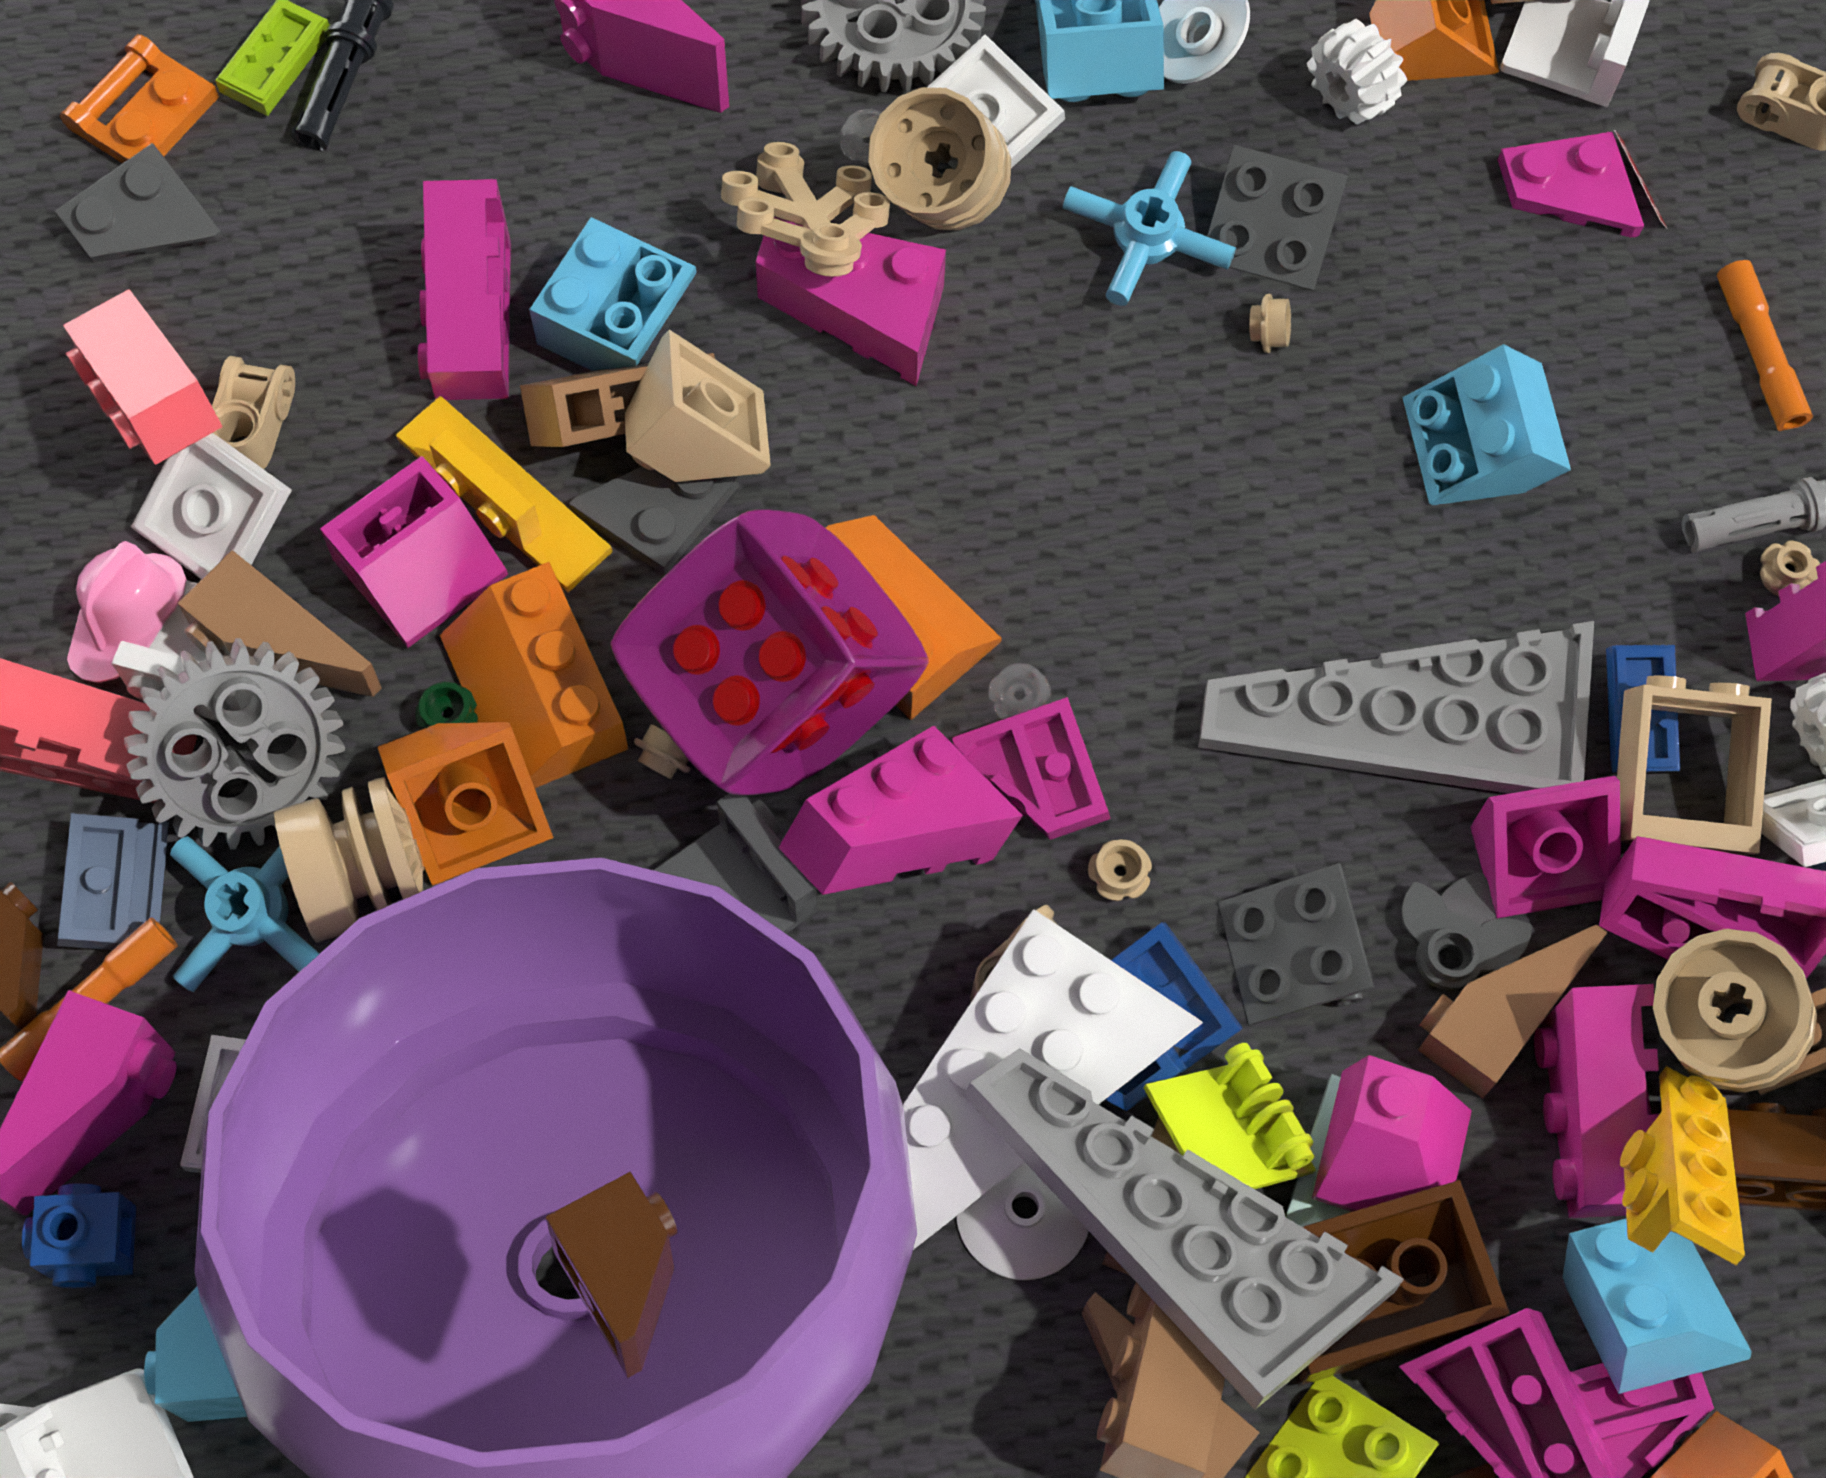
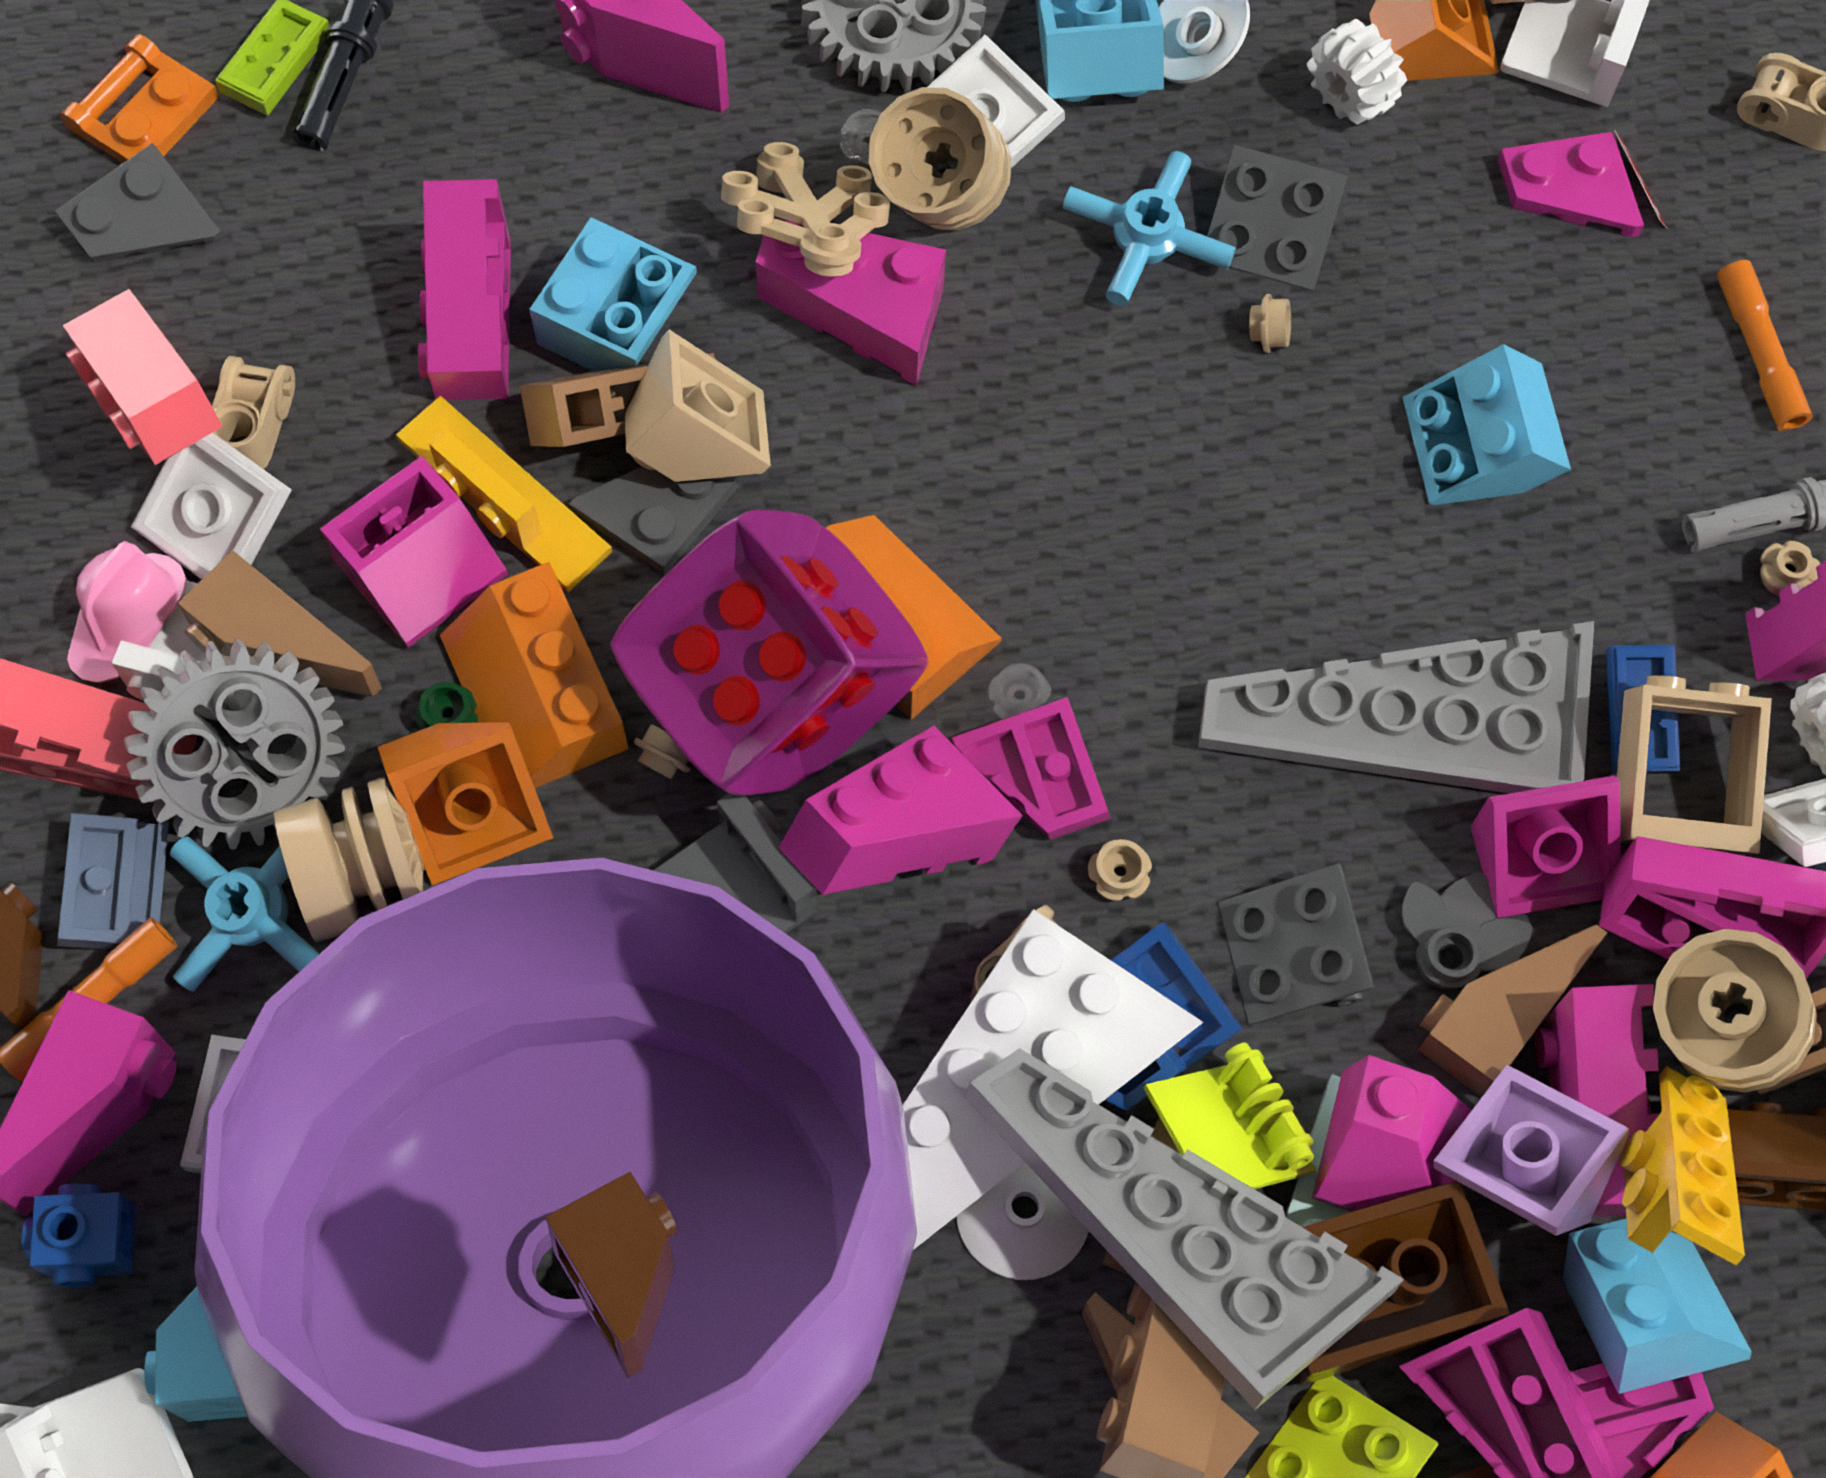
none -> lavender slope [1434,1065,1629,1236]

